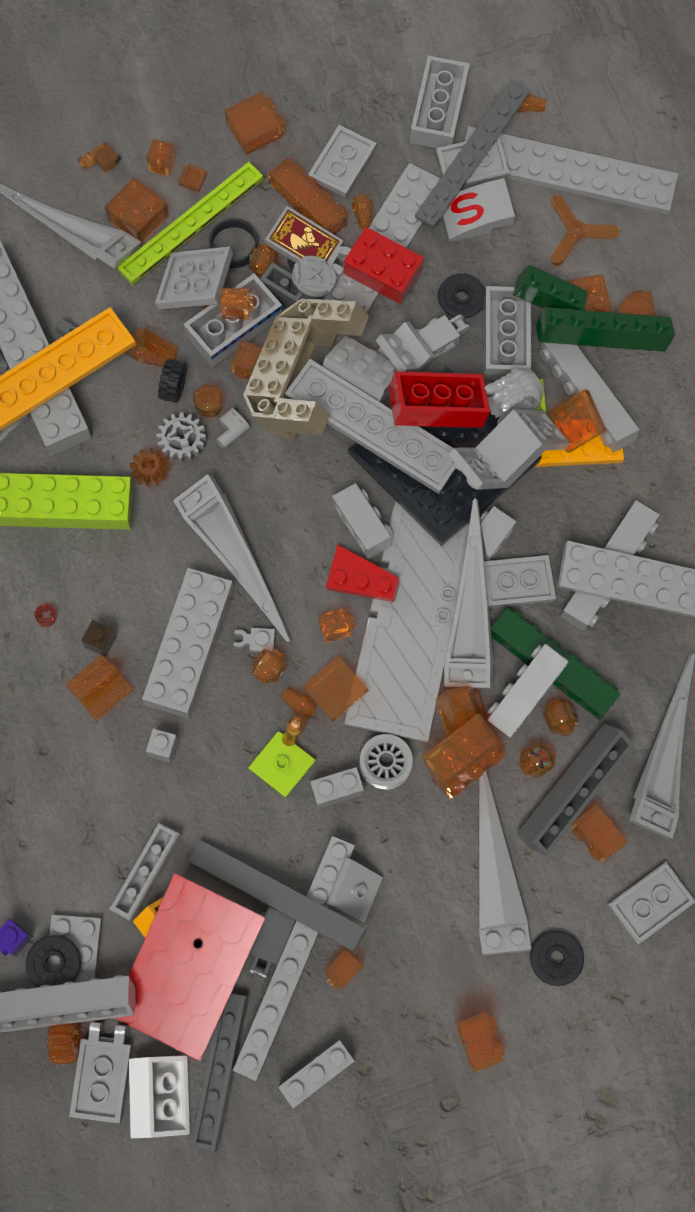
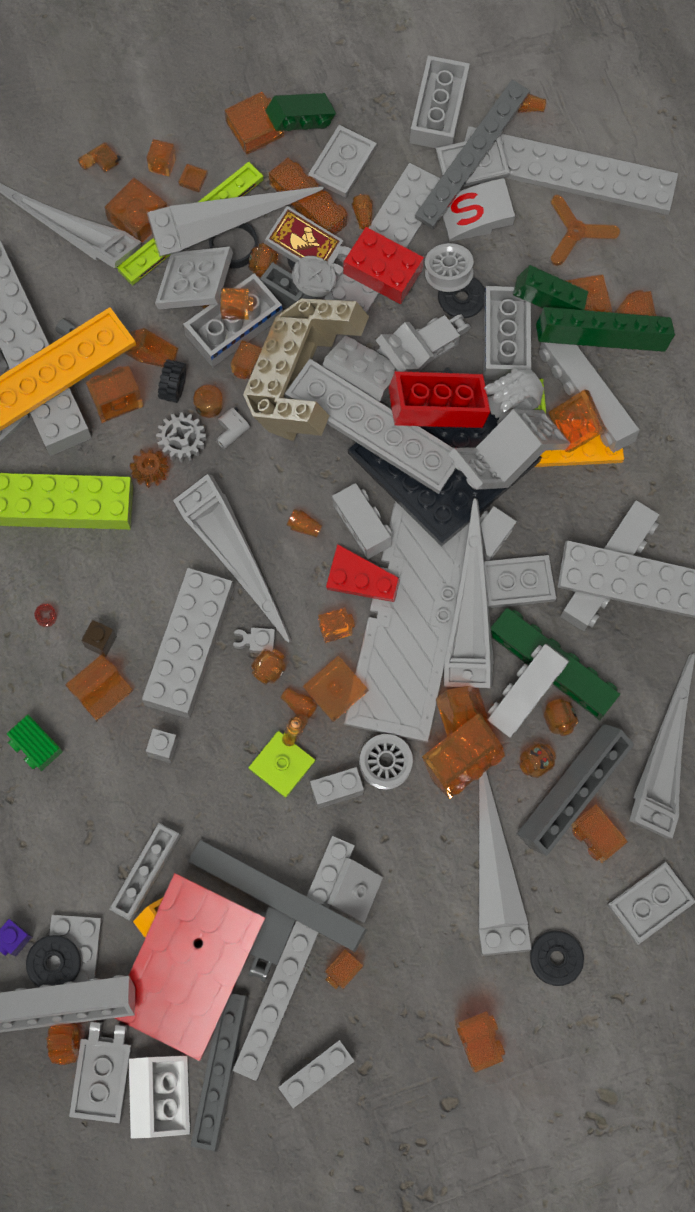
none -> green brick [7,715,63,772]
none -> clear orange brick [86,365,144,423]
none -> light grey plate [147,187,324,257]
none -> dark green brick [265,93,336,131]
none -> clear orange cone [287,509,322,537]
none -> light grey wheel [425,243,474,292]

